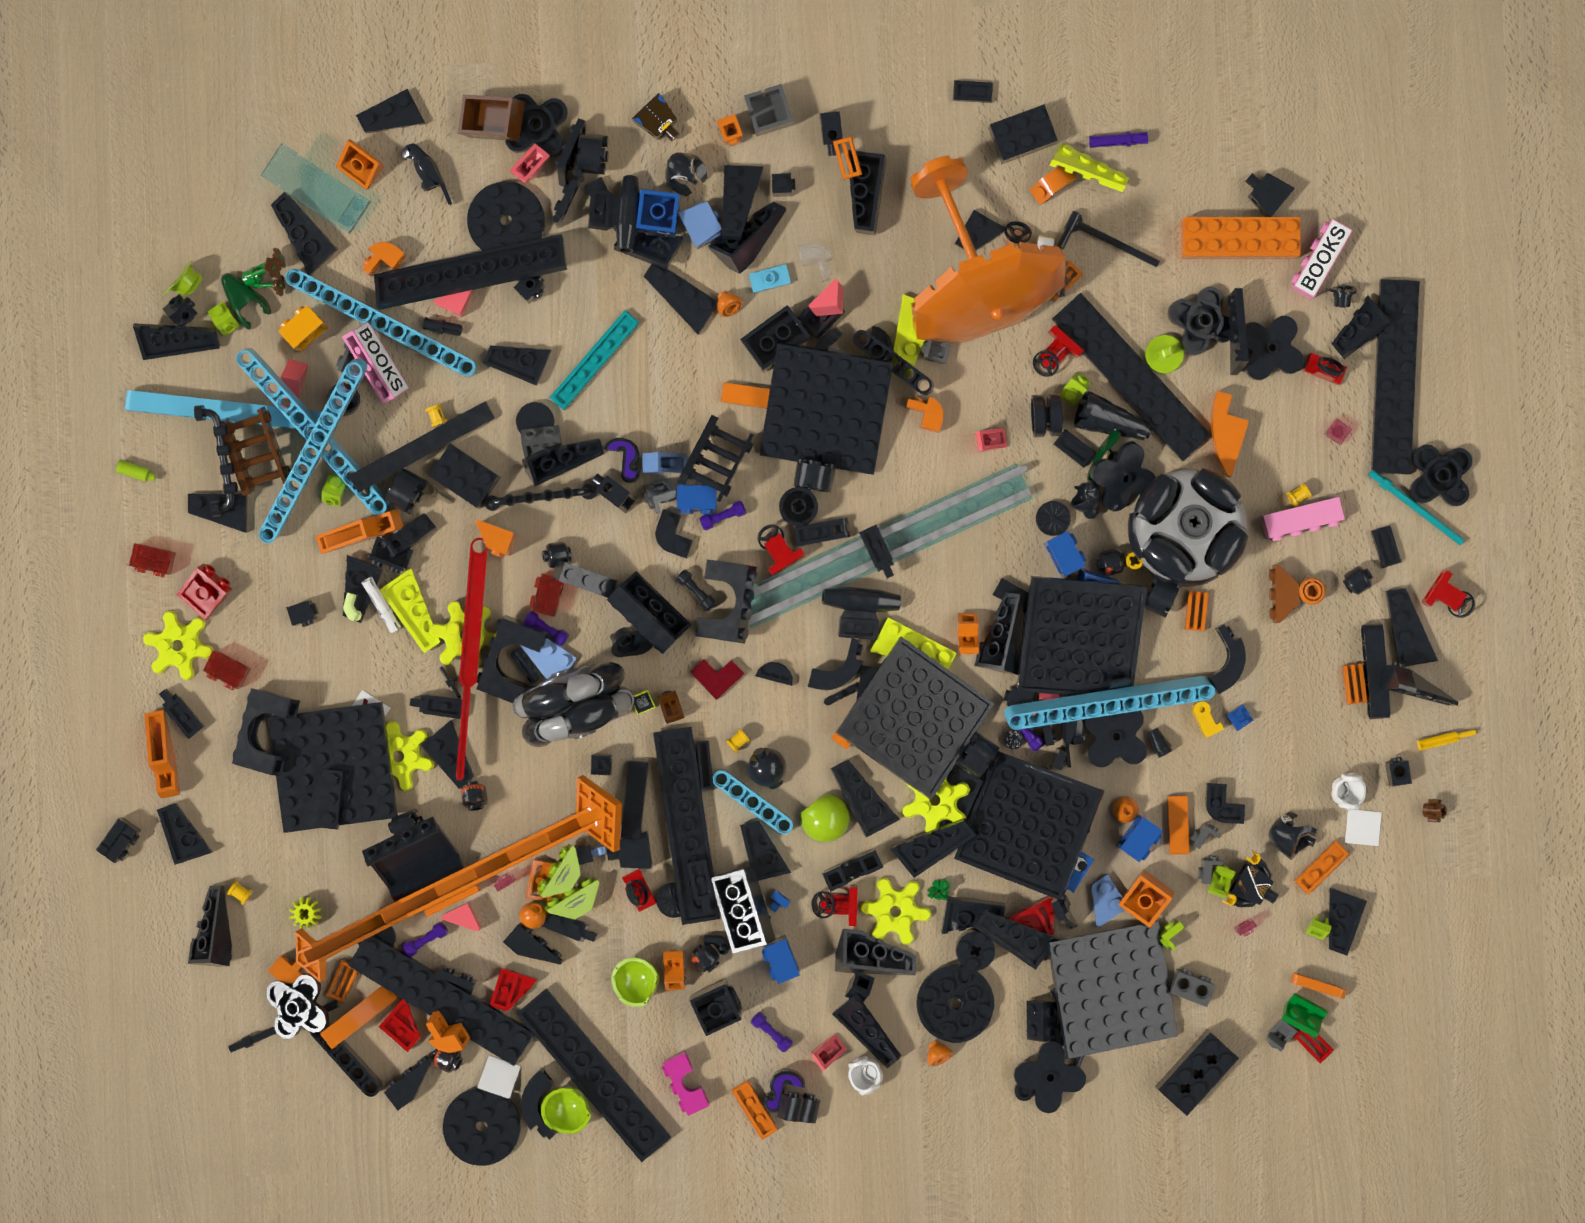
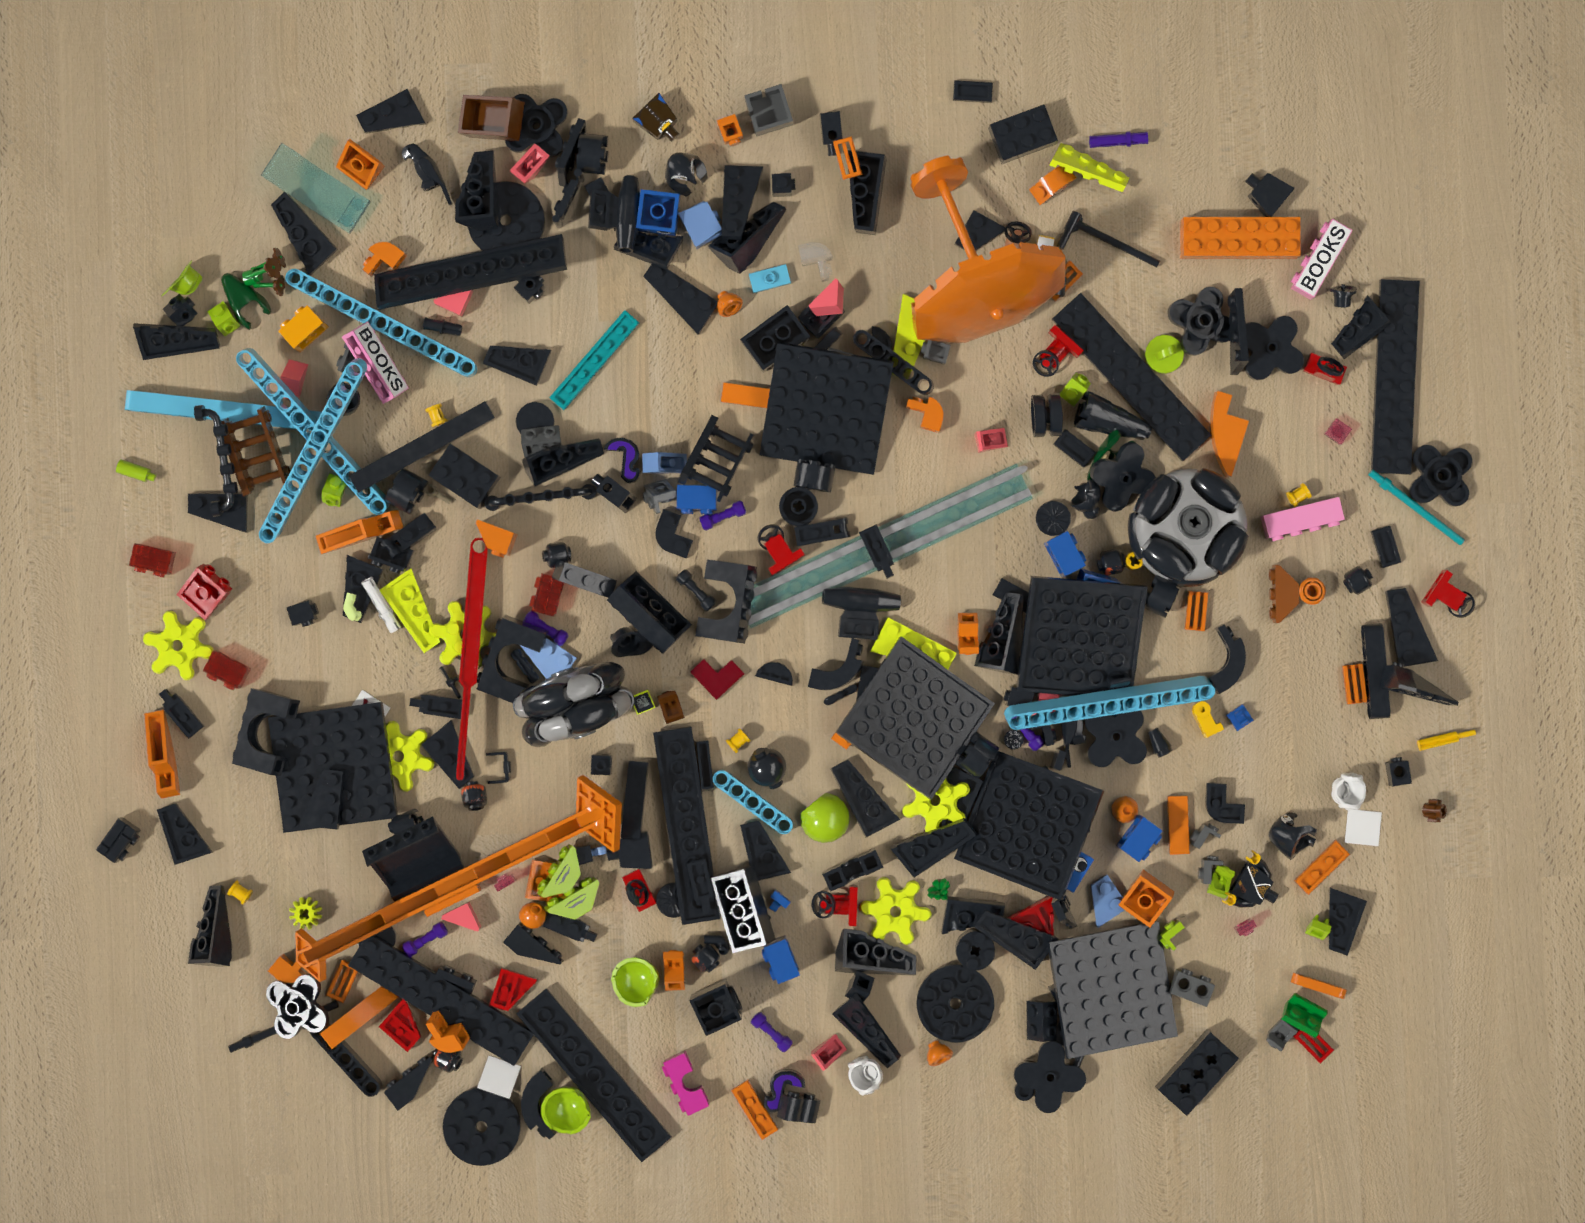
none -> black wedge [455,150,498,231]
none -> black piece [486,752,511,784]

